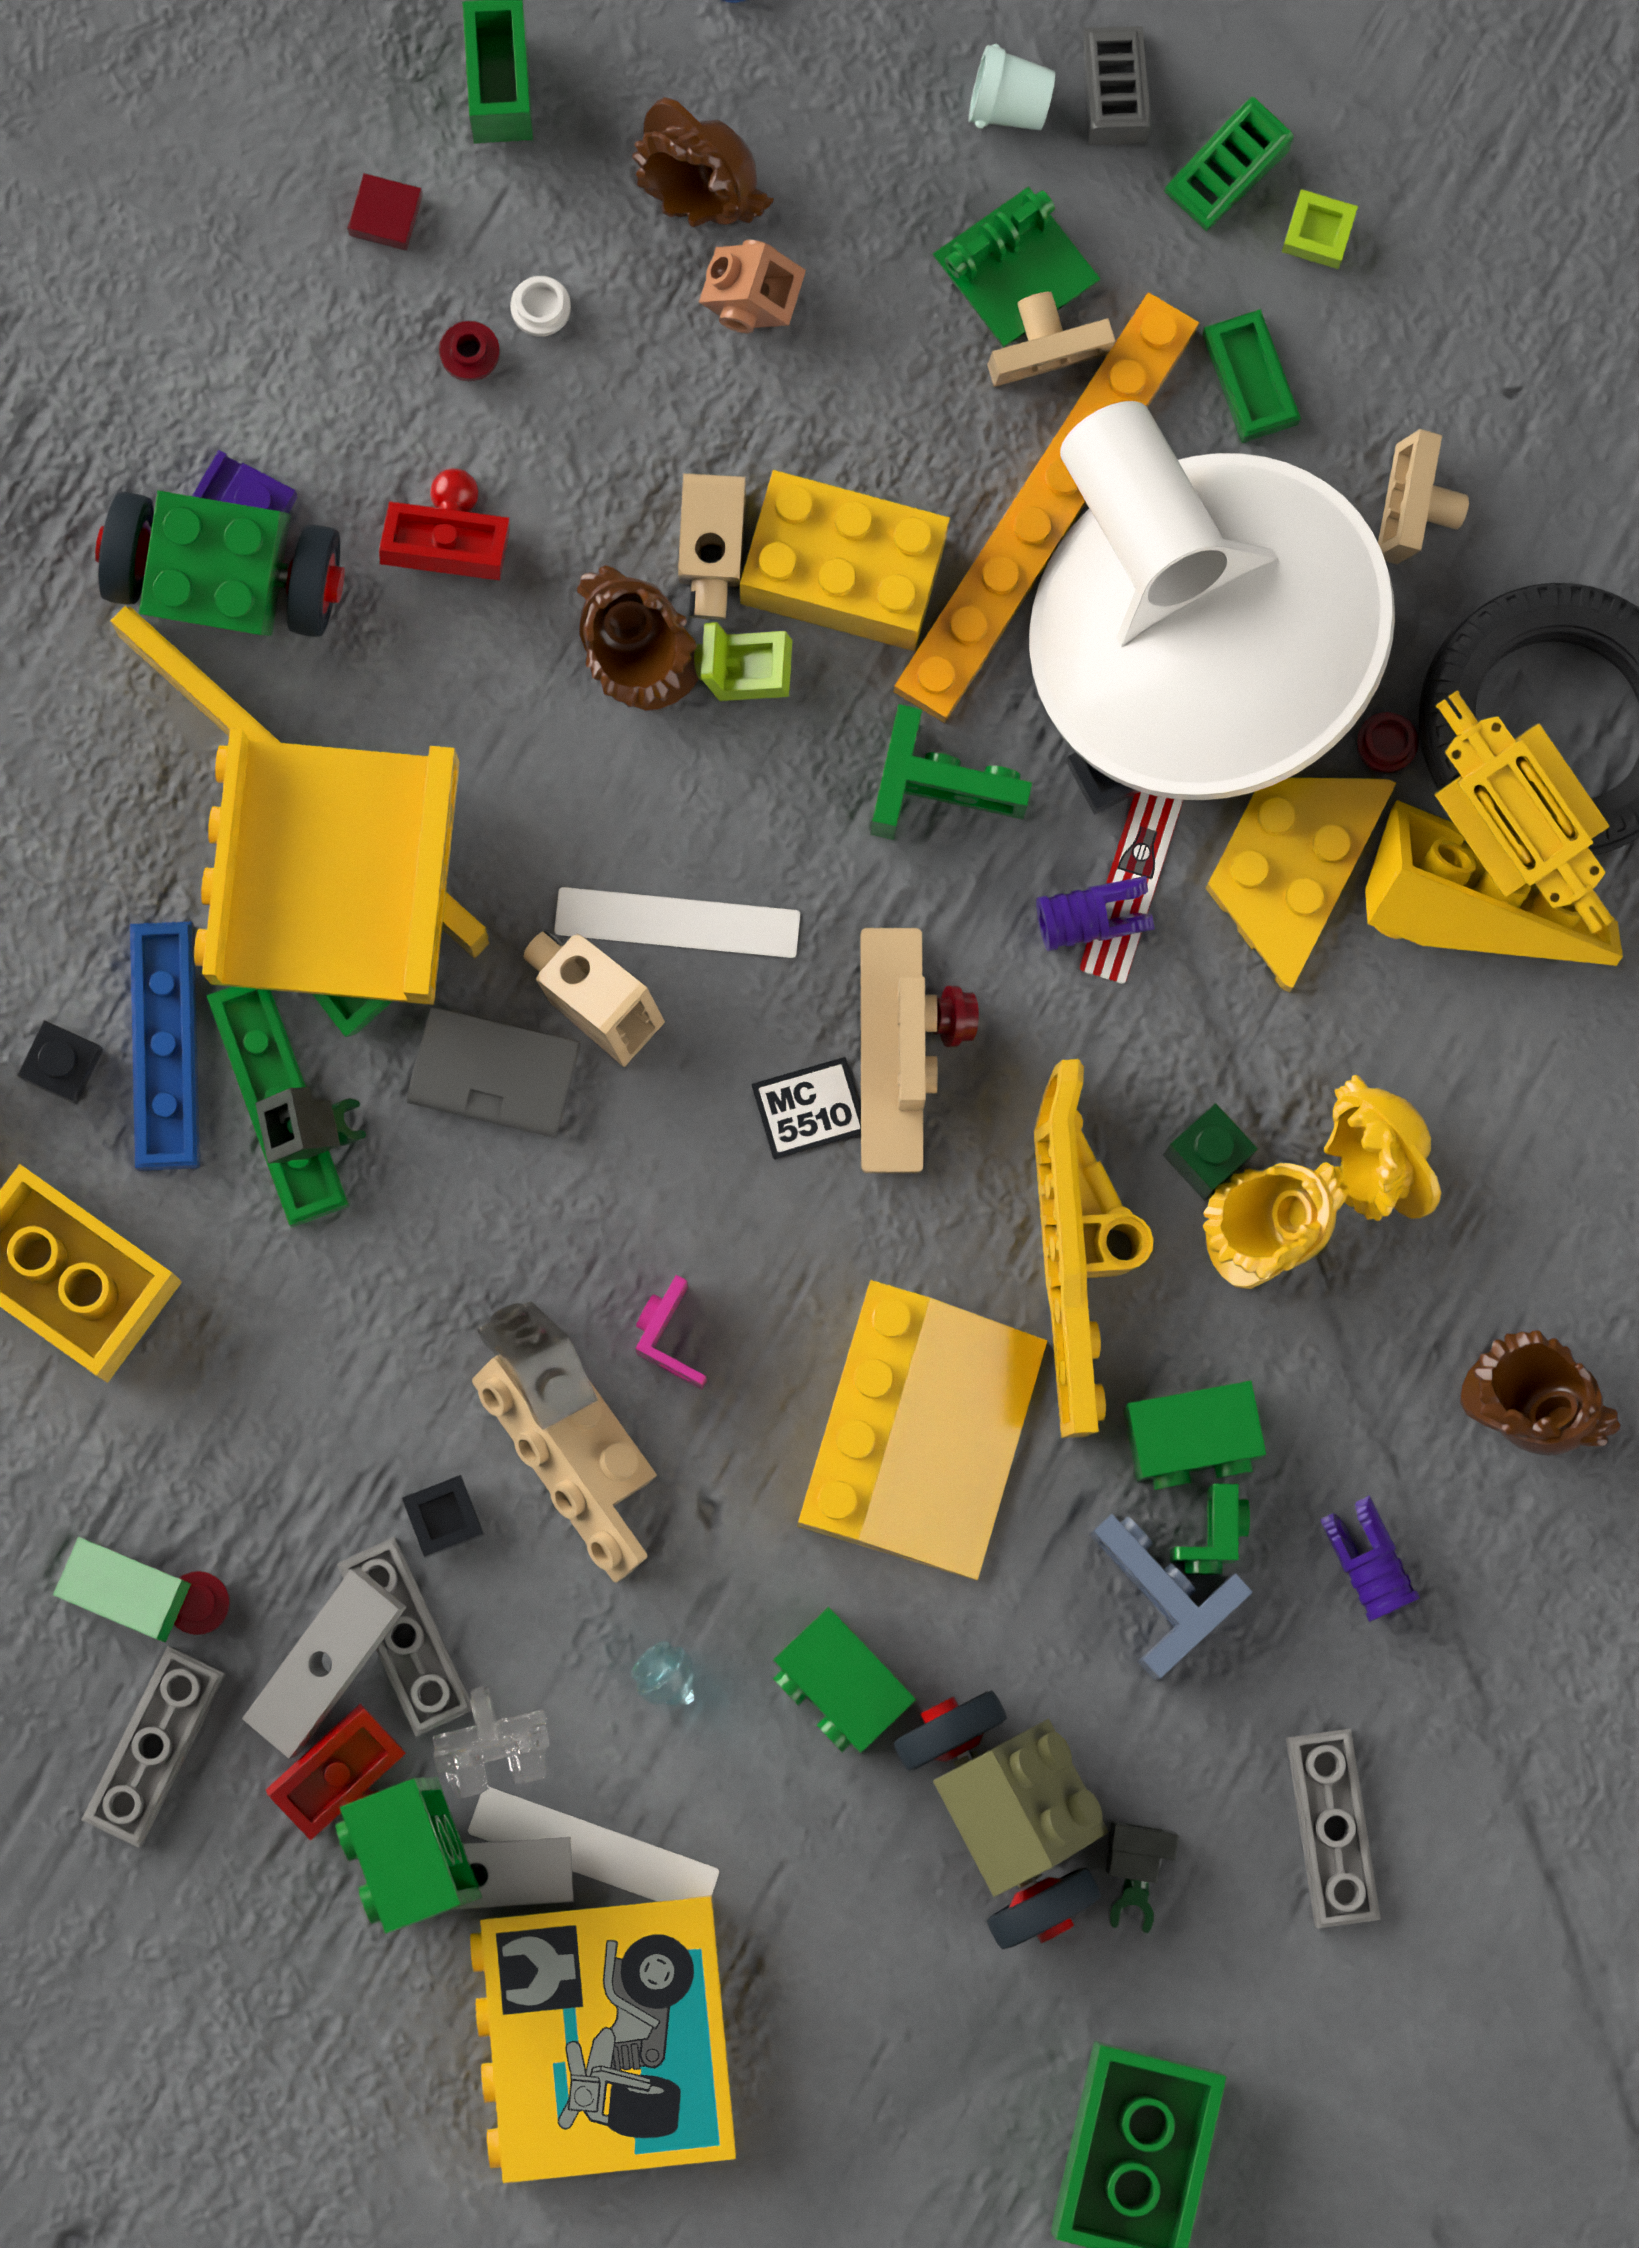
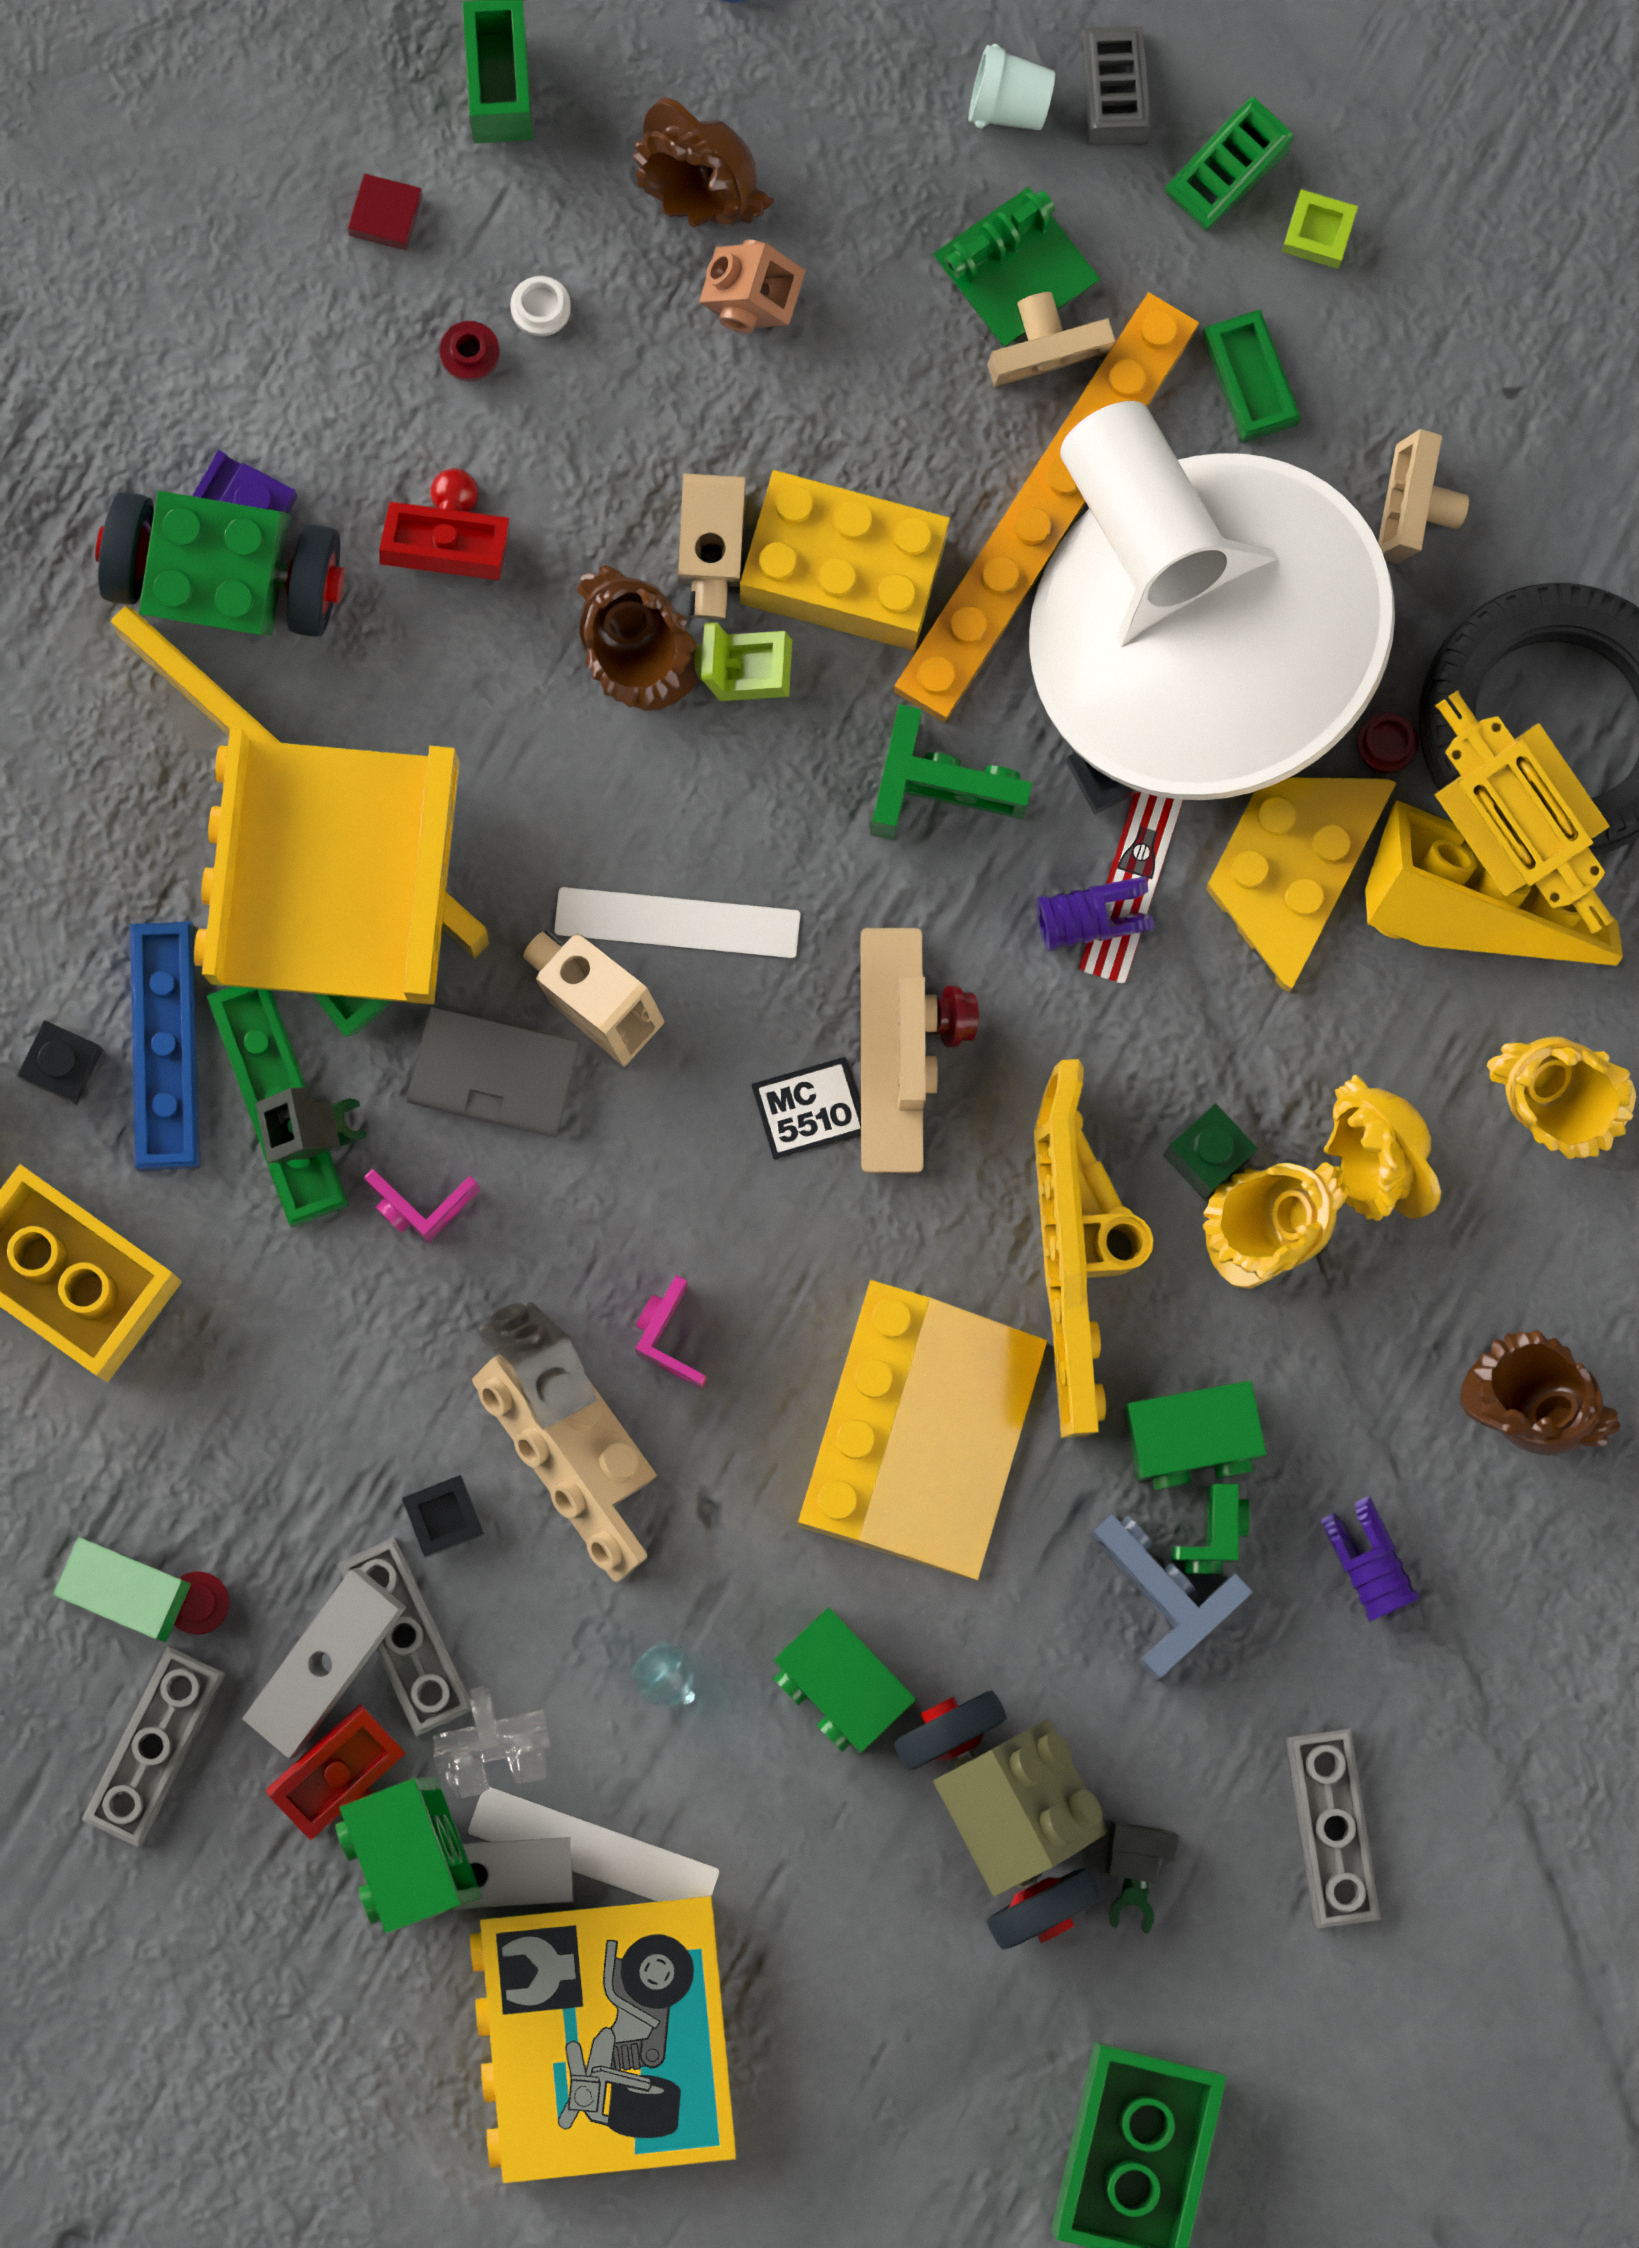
none -> dark pink bracket [364,1169,480,1243]
none -> yellow hair [1487,1037,1637,1159]

